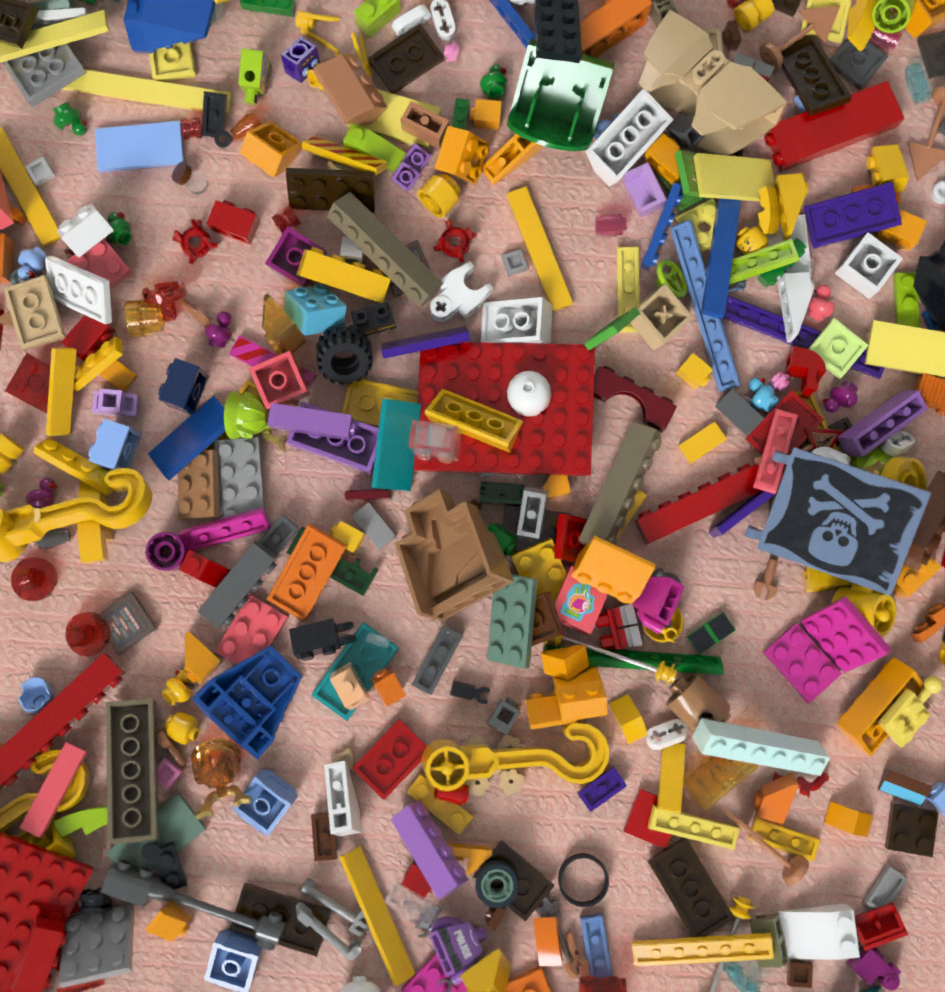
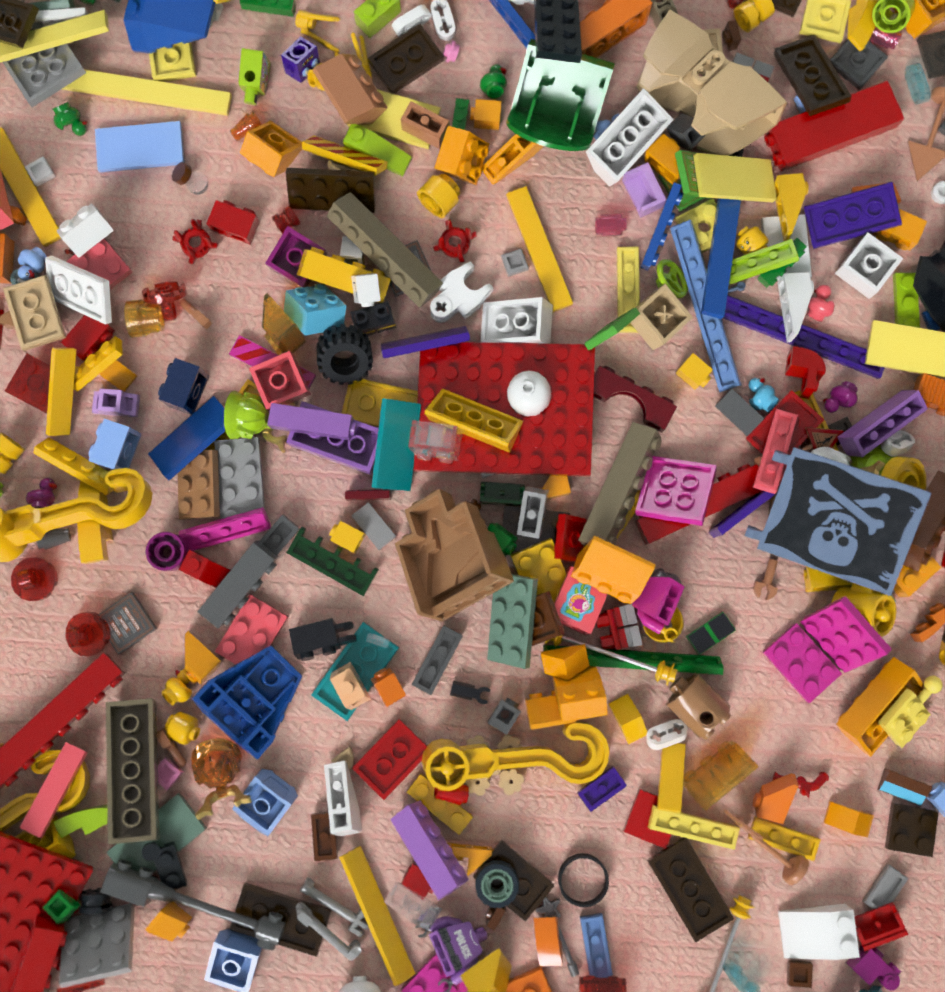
light blue hair [18,677,54,714] -> none
green animal [106,212,132,246] -> none
clear red wheel [181,117,203,140] -> none
black hinge [201,91,232,148] -> none
magenta animal [204,311,233,348] -> none
orange tile [266,523,348,622] -> none
medium lavender slope [390,143,431,192] -> none
nougat bar [564,932,589,979] -> none
yellow tile [632,933,774,966] -> none
yellow tile [678,422,727,464] -> none
light aqua brick [692,718,830,776] -> none
olive hinge [749,913,789,968] -> none
yellow slope [758,186,780,236] -> none
nougat piece [759,6,840,71] -> none
bright pink plate [769,371,790,391] -> none
yellowish green tile [808,318,868,379] -> none
yellow brick [866,144,909,193] -> none
none -> green slope [43,890,80,924]
none -> white brick [351,273,381,307]
none -> dark pink plate [635,456,717,526]

